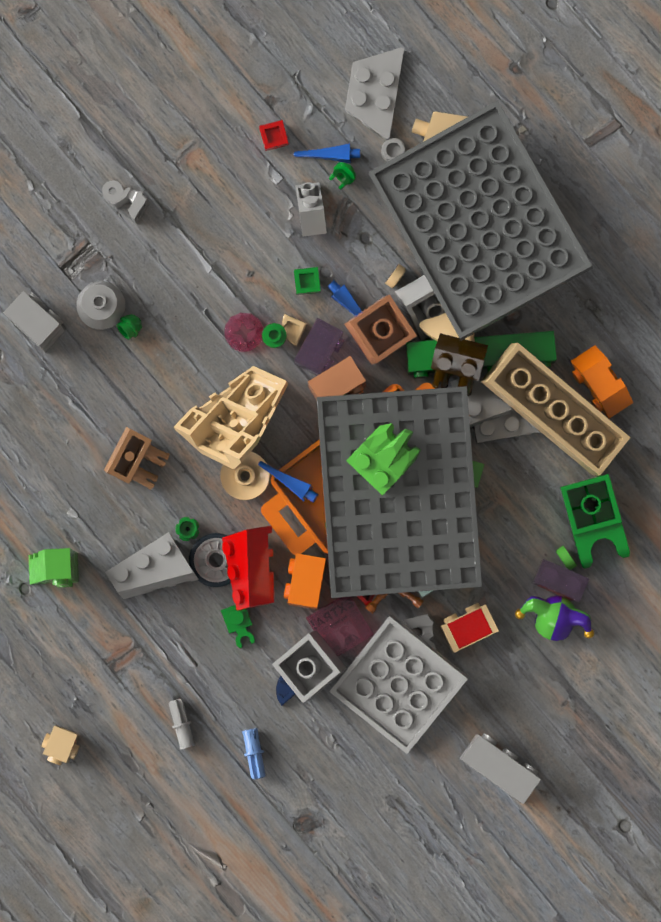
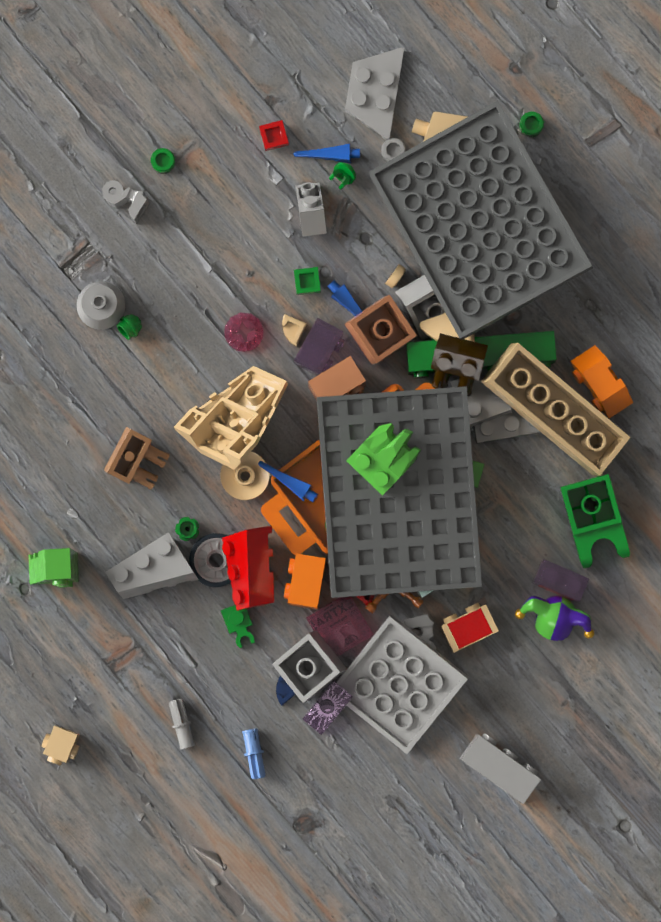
light grey brick [3,291,65,352] -> none
green plate [262,323,287,348] -> none
bright green tile [556,545,577,570] -> none
none -> green tile [151,148,175,174]
none -> clear purple tile [303,681,353,735]
none -> green tile [519,112,544,137]

